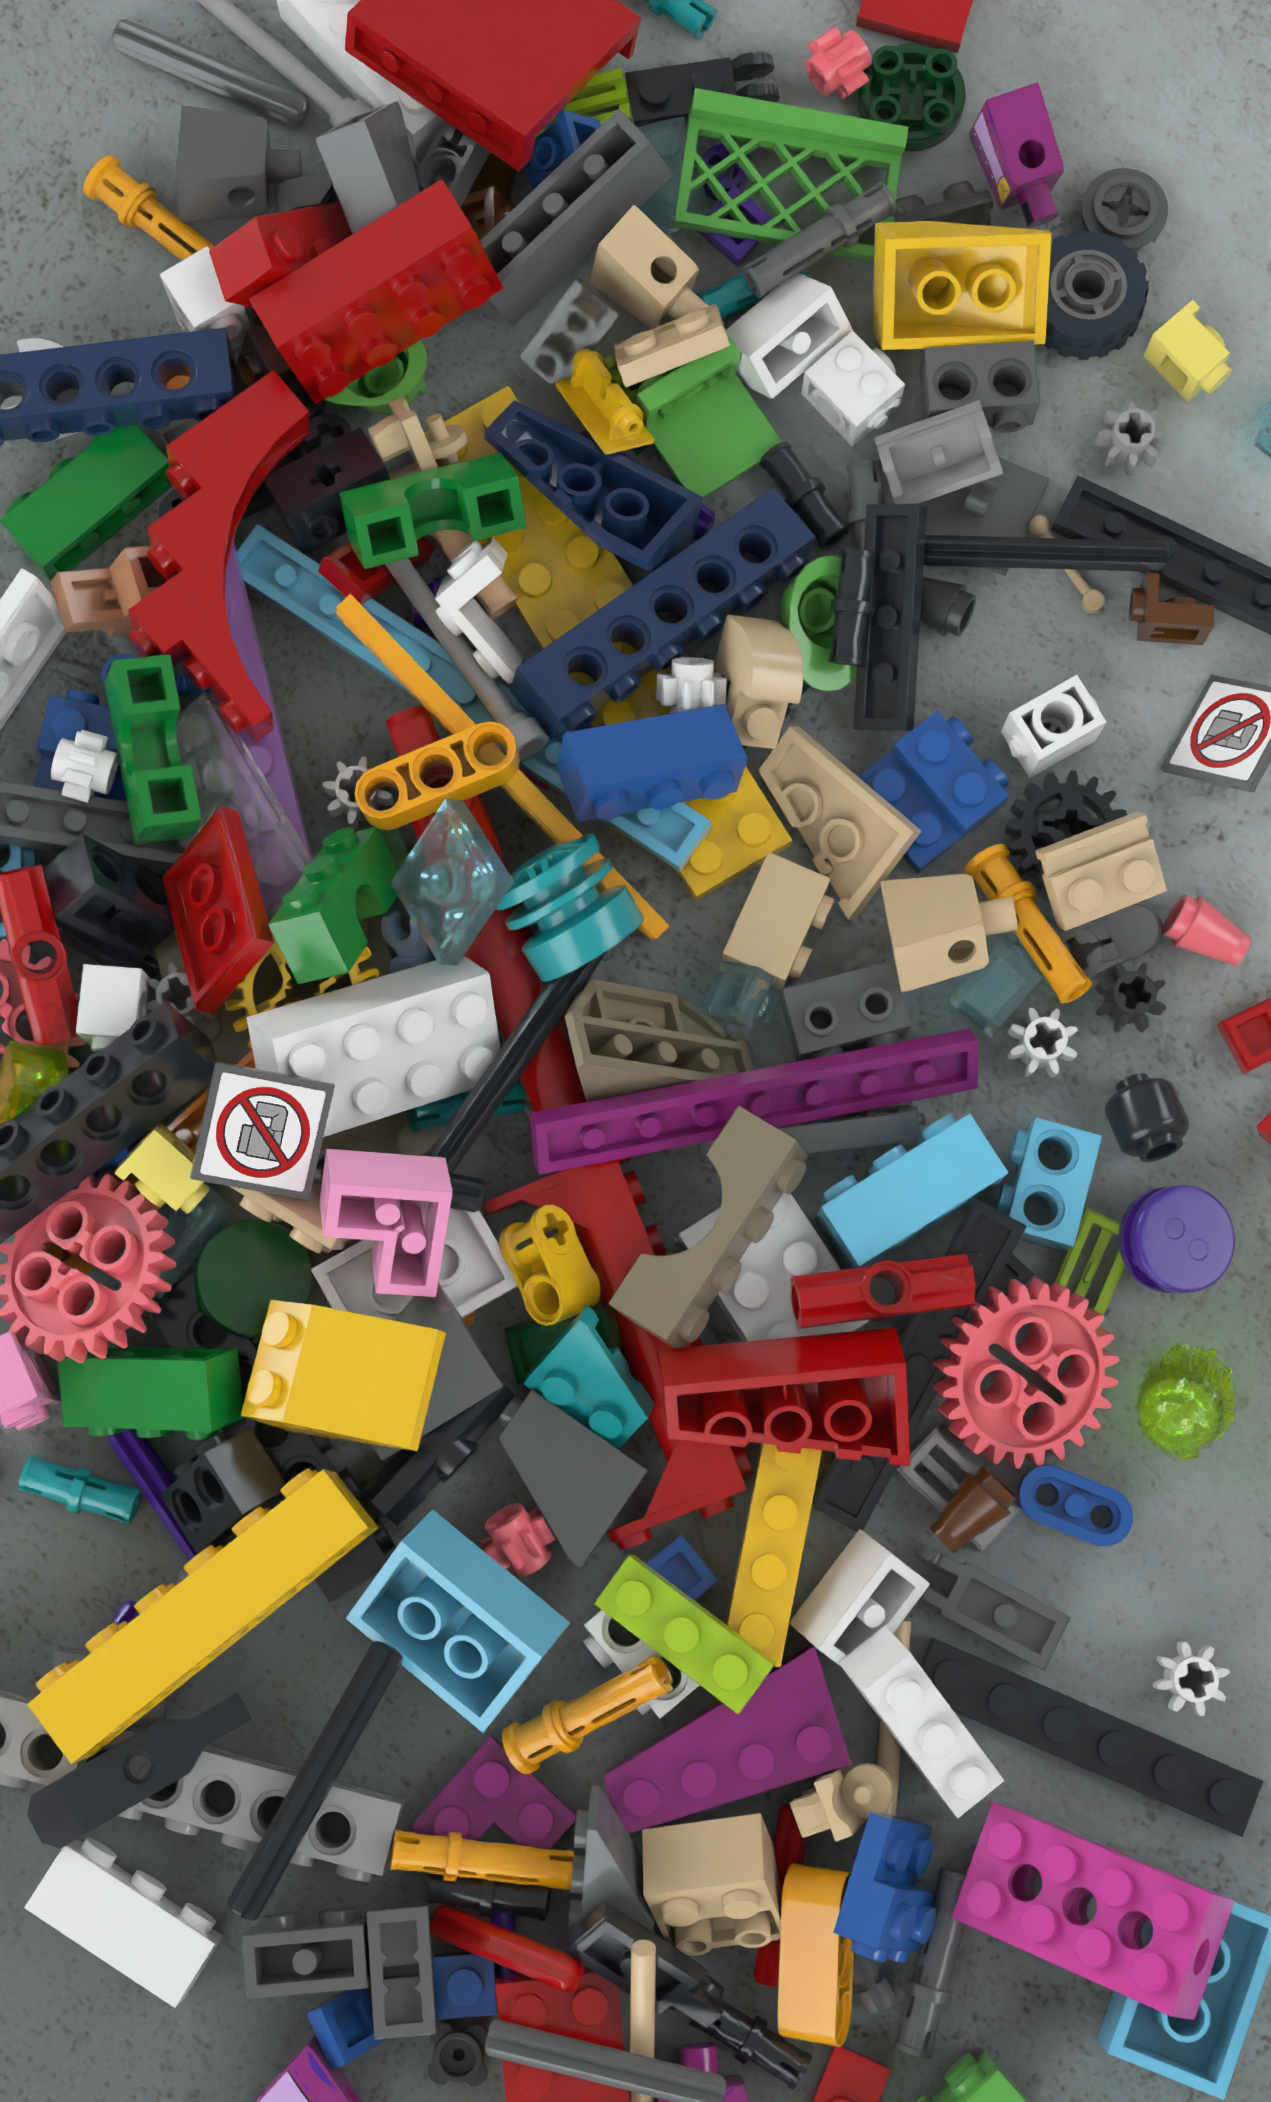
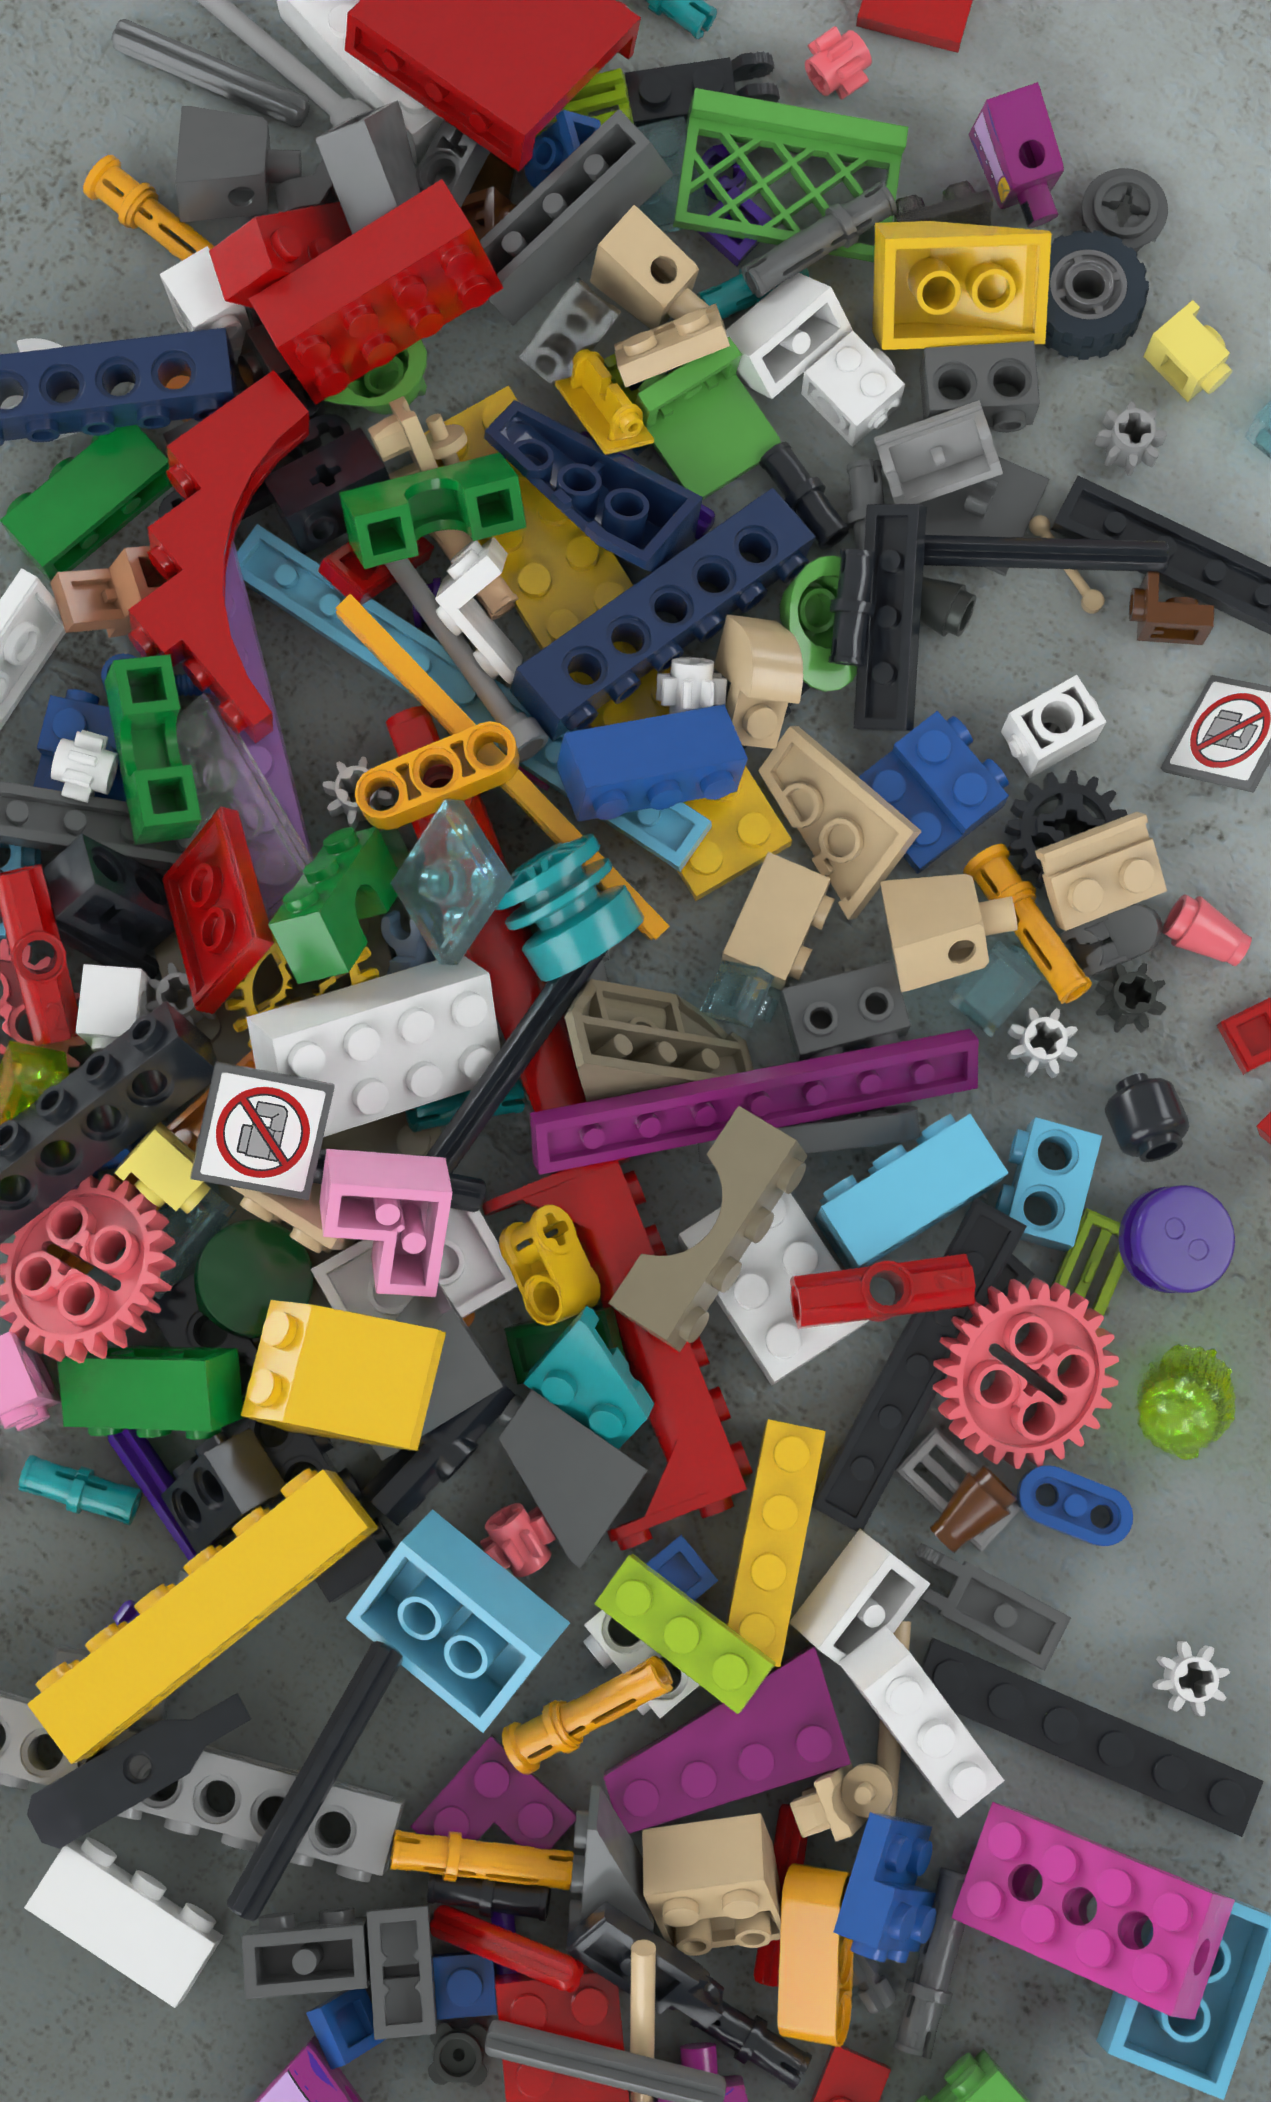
red wedge [659,1327,910,1466] -> none
dark green tile [858,44,966,151] -> none

